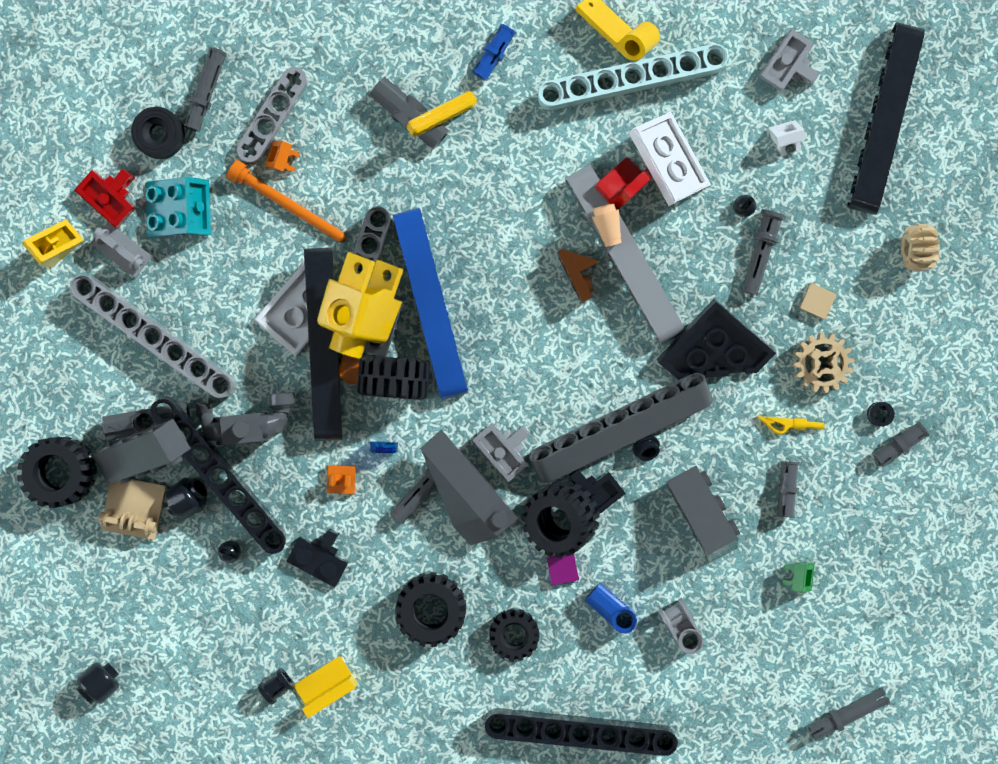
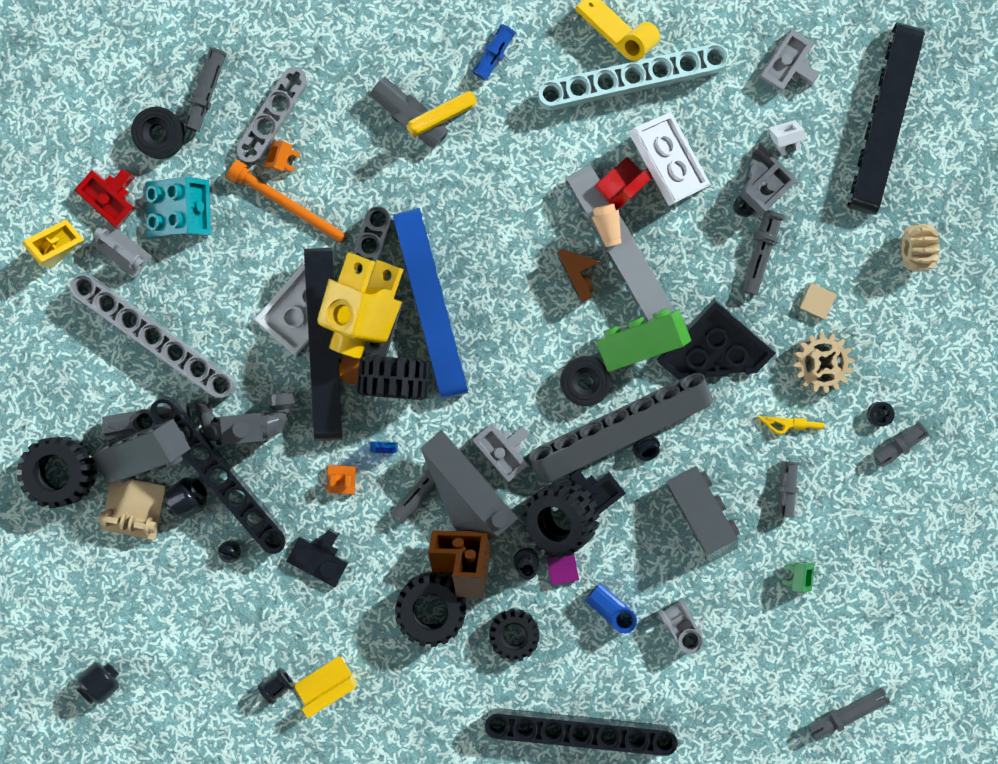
none -> reddish brown brick [428,530,491,598]
none -> black pin [514,548,539,580]
none -> black tyre [560,356,611,406]
none -> bright green brick [596,308,692,372]
none -> dark grey wing [741,143,798,216]

